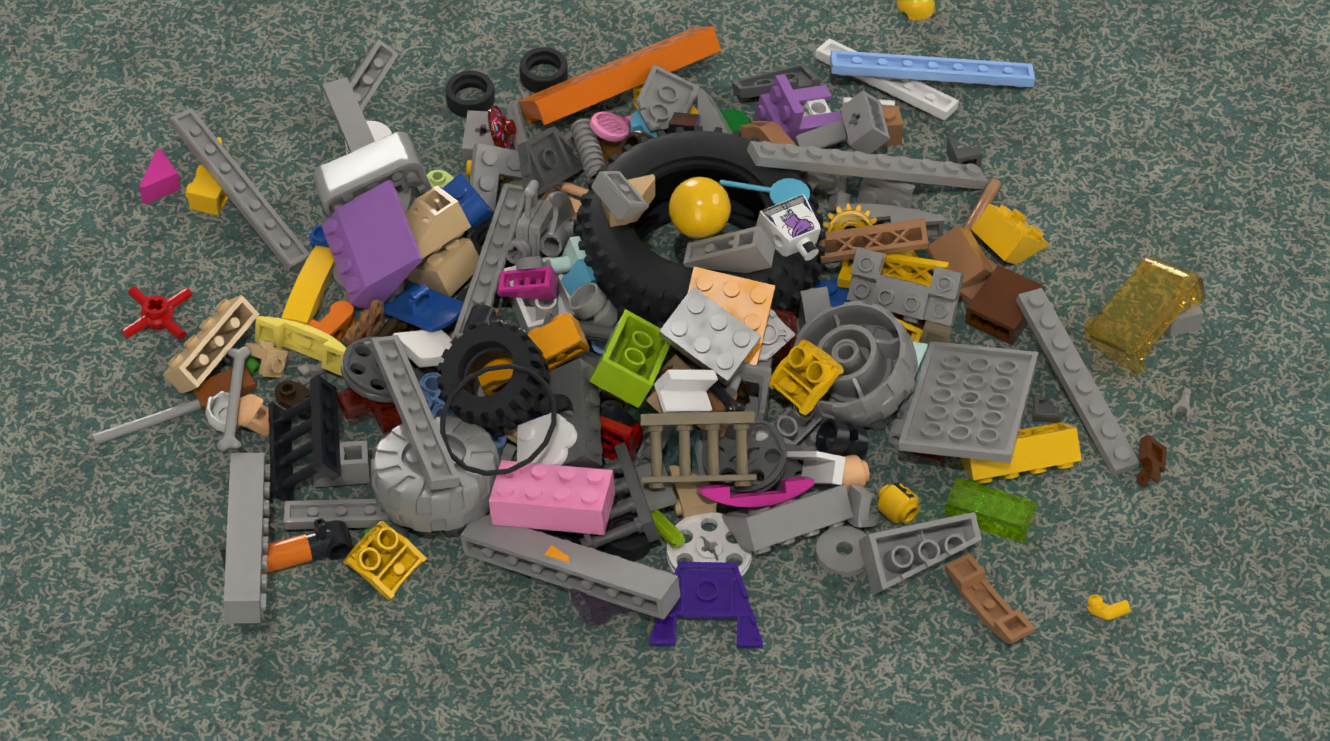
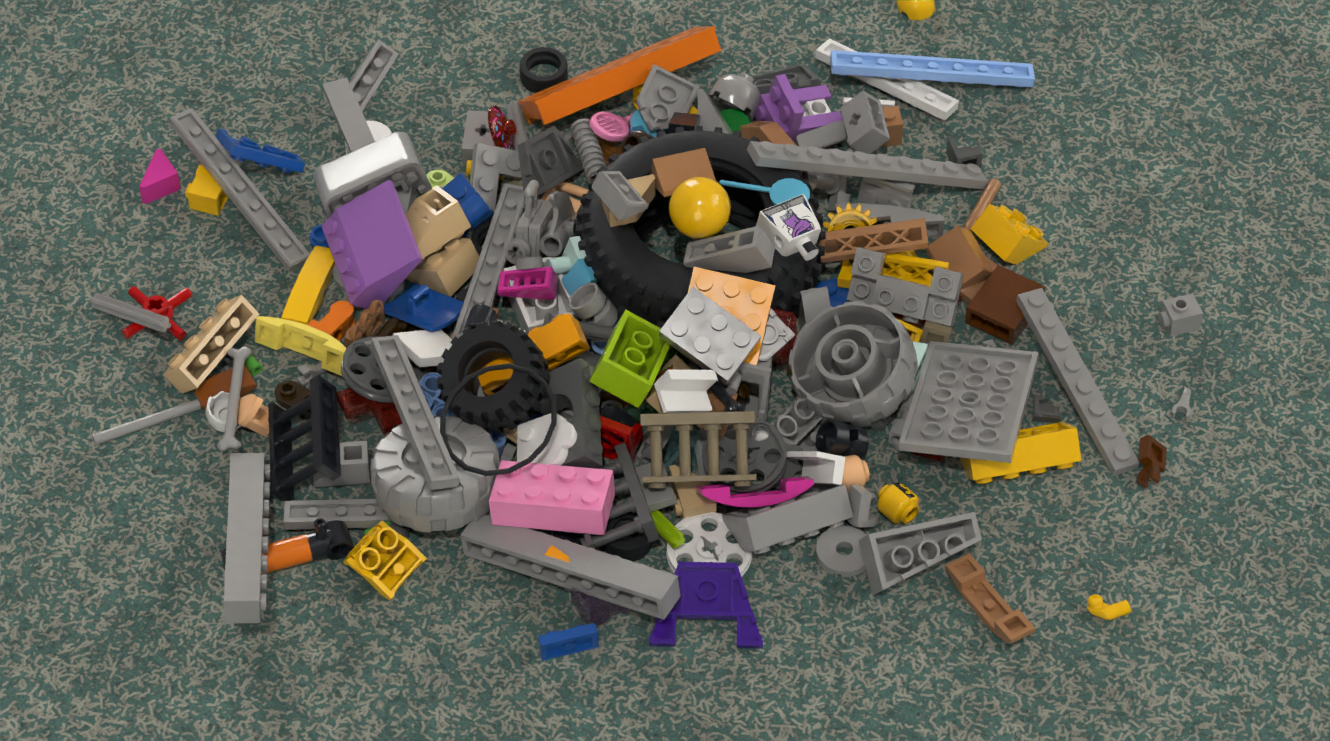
tan bracket [246,339,288,378] -> none
black tyre [445,70,495,118] -> none
yellow slope [770,339,844,415] -> none
clear neon green brick [944,478,1038,544] -> none
clear yellow windscreen [1084,256,1206,376] -> none
none -> light grey axle [90,293,171,332]
none -> blue wing [216,128,305,173]
none -> blue plate [538,623,598,661]
none -> medium nougat slope [651,148,716,197]
none -> light grey cylinder [708,72,761,120]

